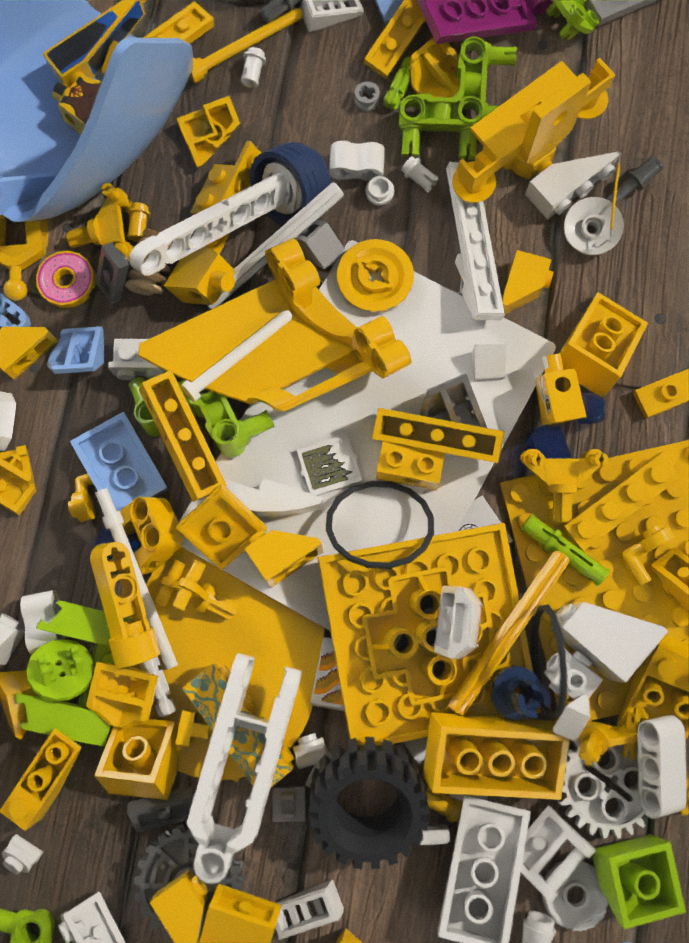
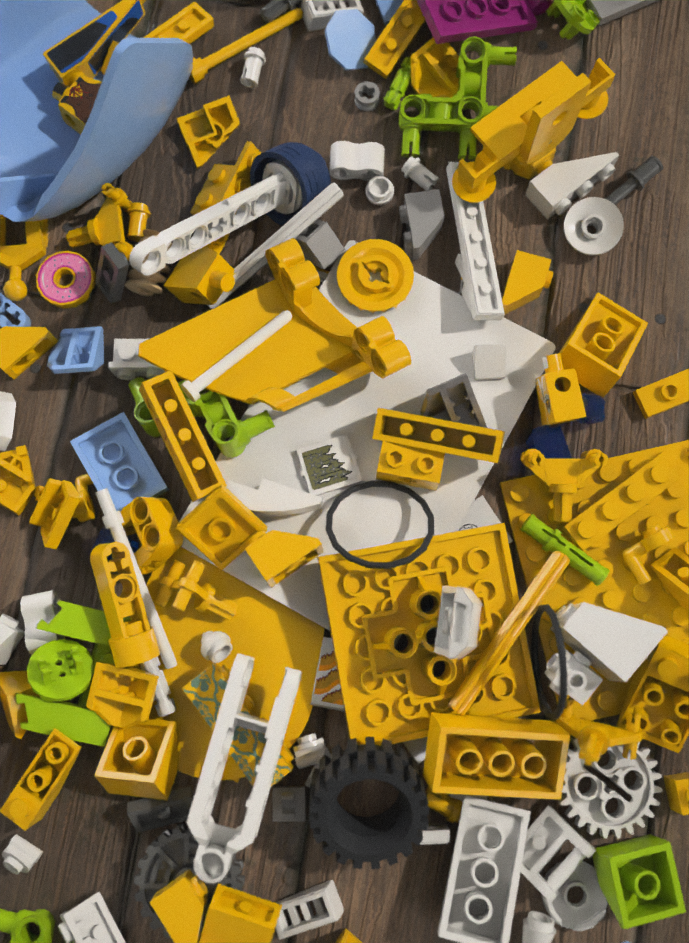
yellow tile [175,708,211,746] -> none
dark blue piece [491,665,551,720] -> none
white slope [553,695,590,741] -> none
yellow piece [592,152,621,248] -> none
white beam [638,715,687,819] -> none
none -> yellow slope [29,478,81,550]
none -> white plate [201,631,233,663]
none -> light blue piece [324,9,376,70]
none -> light grey slope [399,189,444,260]

